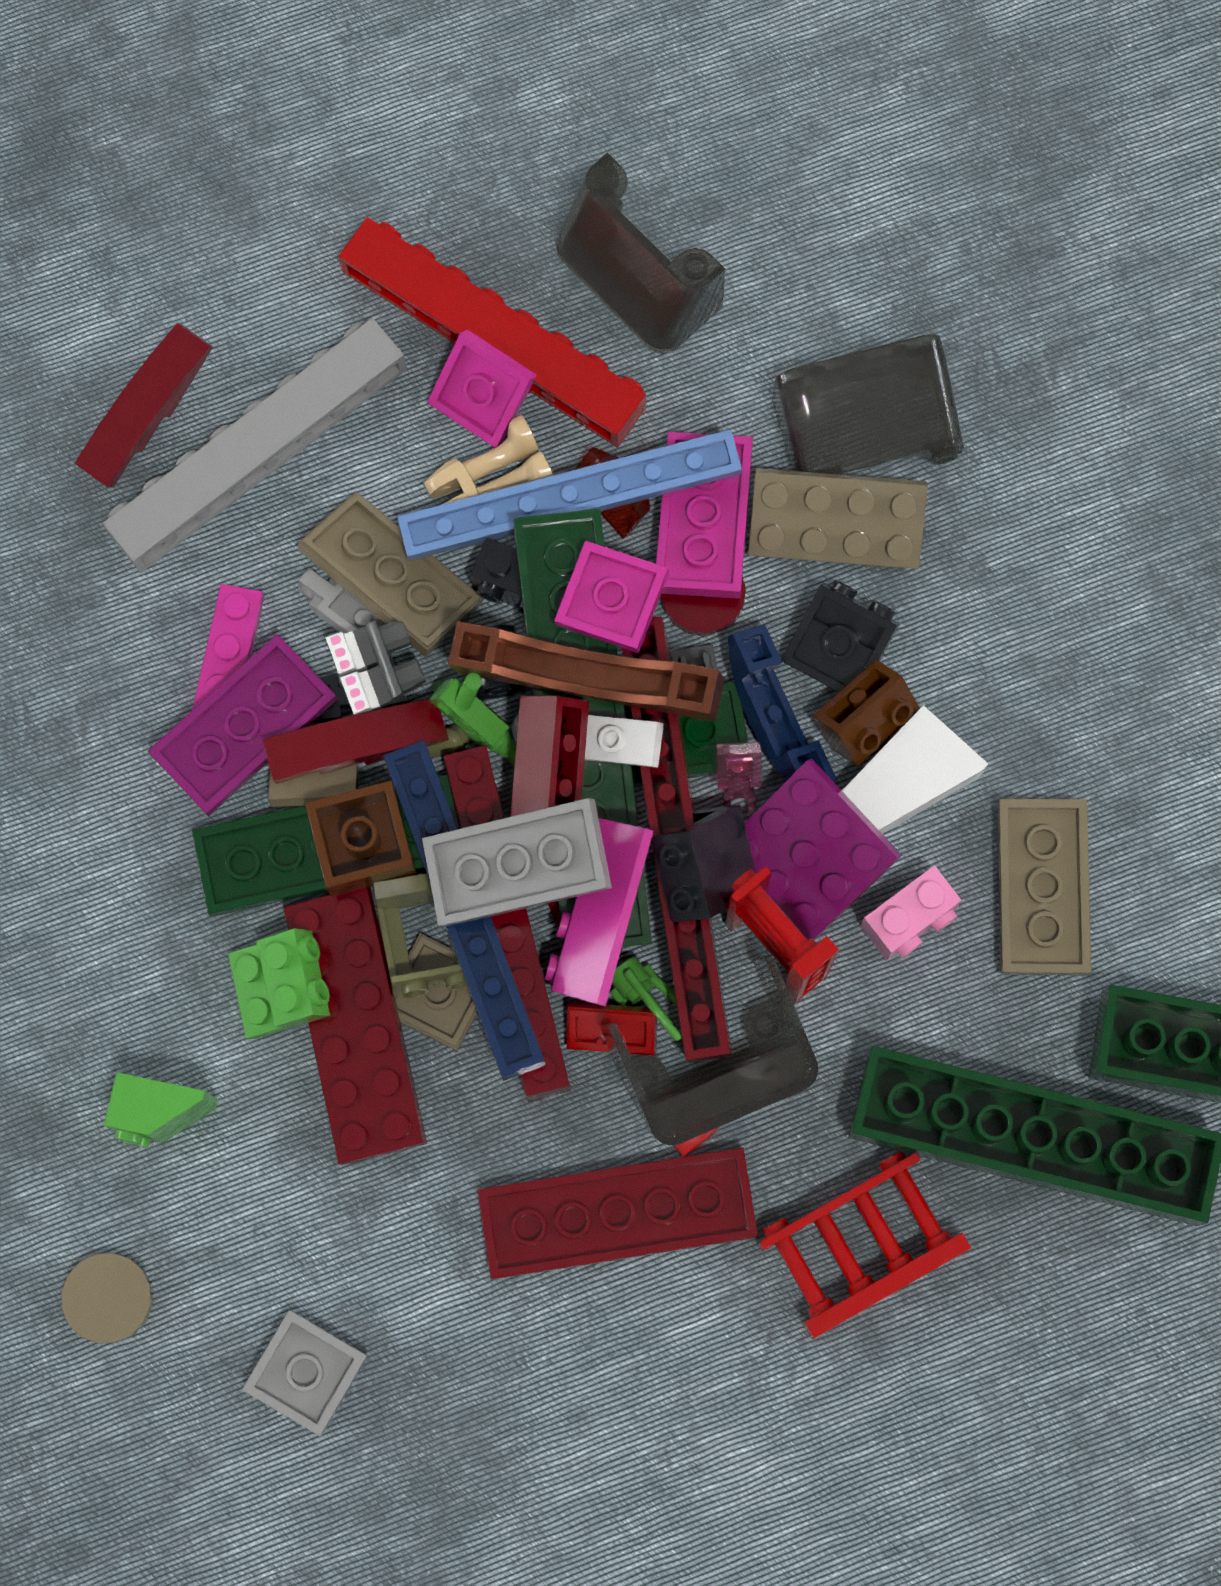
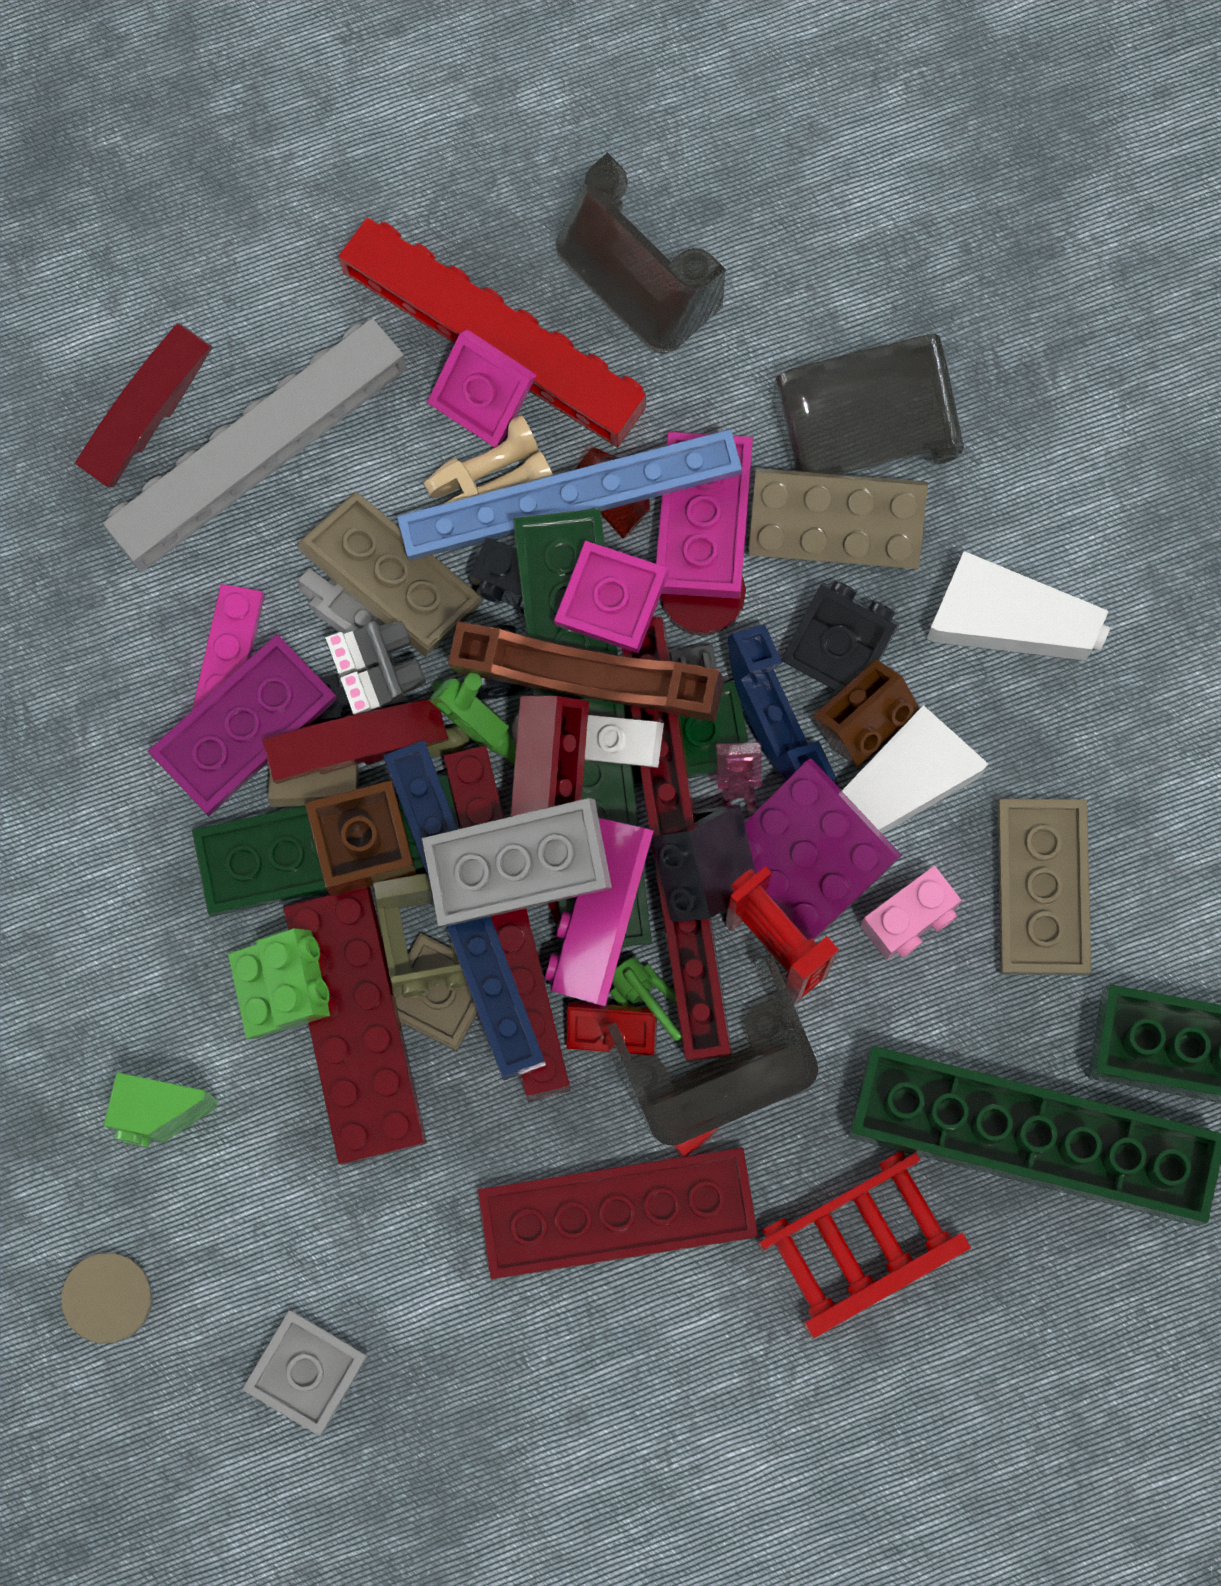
none -> white slope [927,551,1110,660]

